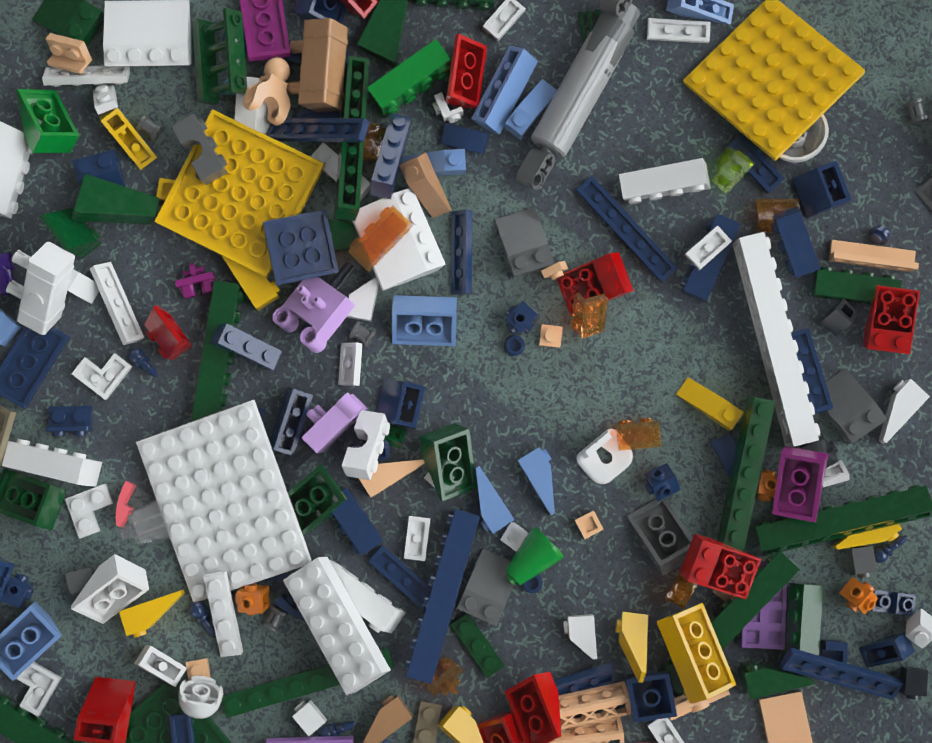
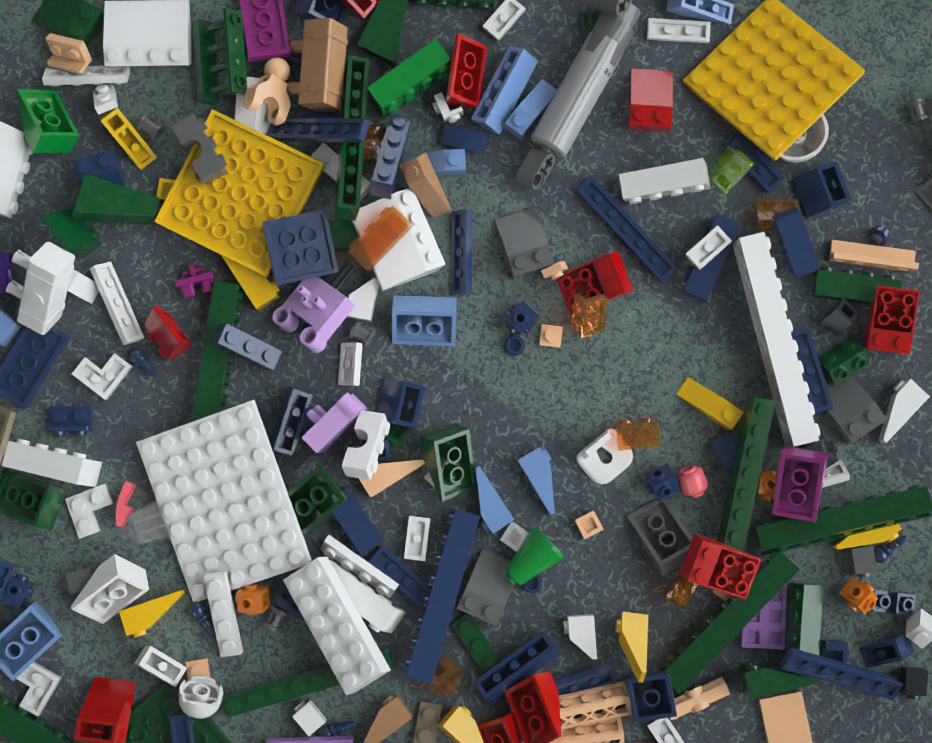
yellow slope [656,603,736,704] -> none
none -> white plate [320,535,399,598]
none -> dark blue brick [474,631,561,705]
none -> slope [627,68,673,133]
none -> coral head [677,465,708,498]
none -> dark green bracket [818,337,870,385]

